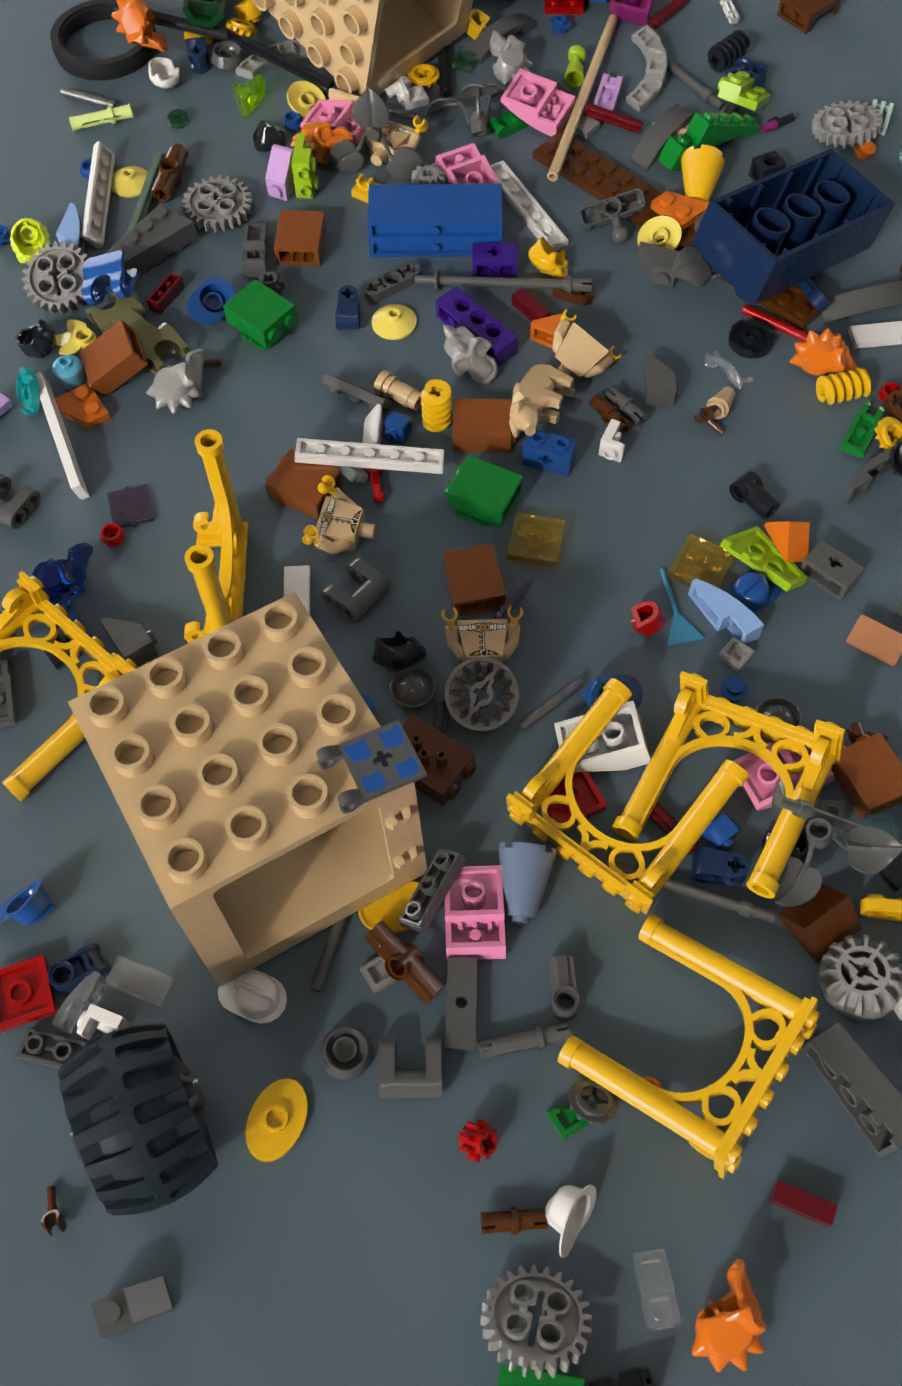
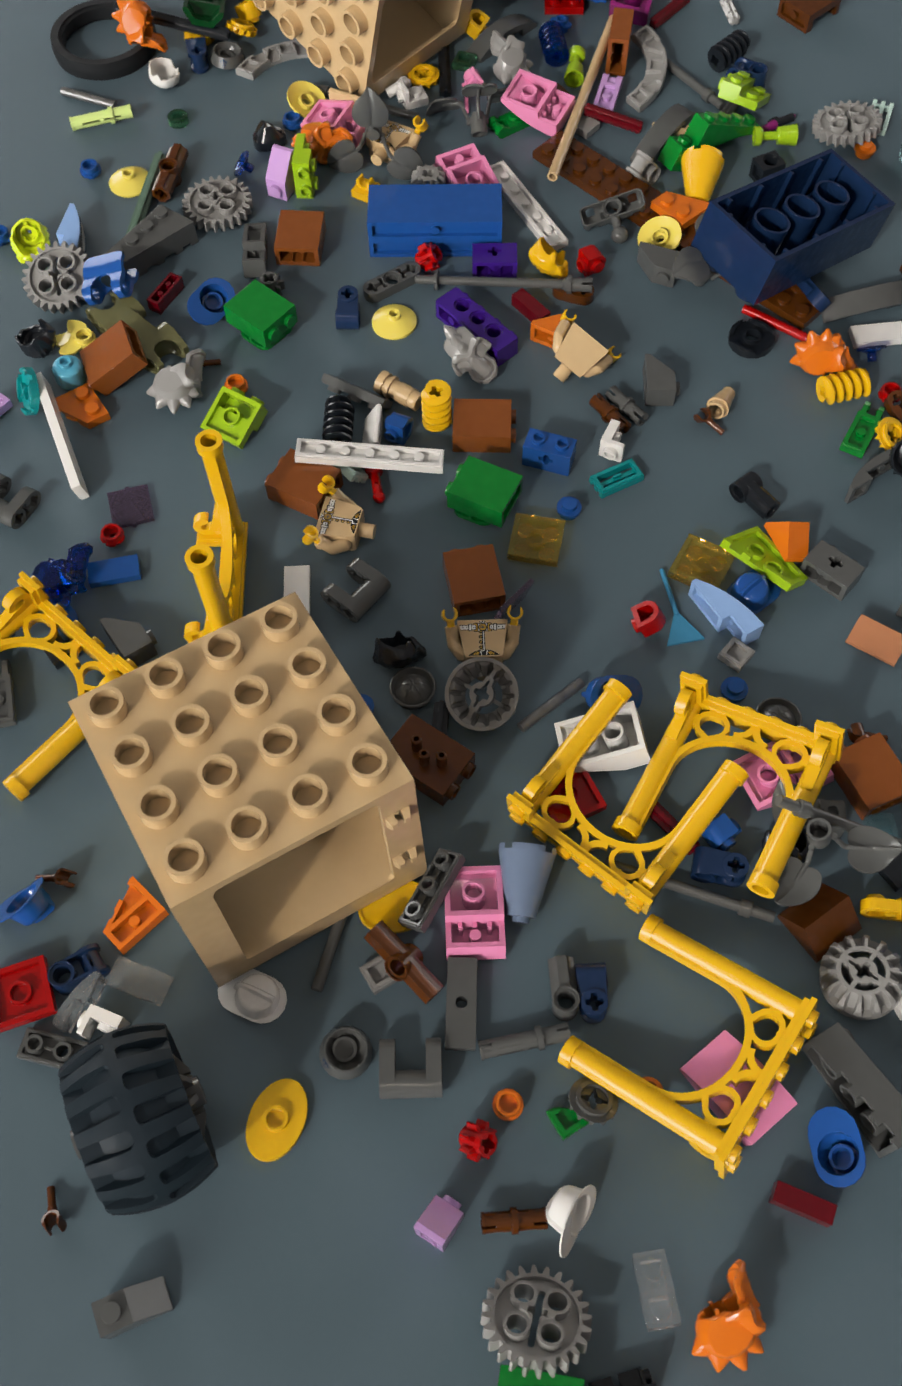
white tile [81,141,115,250] -> none
clear neon green slope [232,74,266,118] -> none
black axle [238,35,334,91] -> none
dark grey flag [316,720,427,814] -> none
tan animal [509,364,575,438] -> none
clear piece [704,351,753,389] -> none
none -> reddish brown hand [35,868,77,888]
none -> blue tile [87,554,142,589]
none -> orange wing [103,876,169,955]
none -> lime plate [200,386,268,449]
none -> orange plate [224,374,248,393]
none -> clear blue plant [234,151,254,176]
none -> black piece [322,395,355,442]
none -> lavender slope [414,1194,464,1252]
none -> red gear [415,242,443,272]
none -> bright pink plant [462,67,484,114]
none -> orange plate [492,1088,524,1121]
none -> clear blue piece [538,20,570,67]
none -> blue plate [557,496,582,520]
none -> dark blue piece [575,962,608,1024]
none -> red plate [576,244,606,277]
none -> teal tile [589,458,644,499]
none -> dark orange brick [605,7,634,77]
none -> light grey piece [626,149,661,186]
none -> bright pink slope [679,1030,798,1146]
none -> lime piece [752,124,798,146]
none -> blue piece [808,1107,866,1188]
none -> clear blue plant [856,345,887,362]

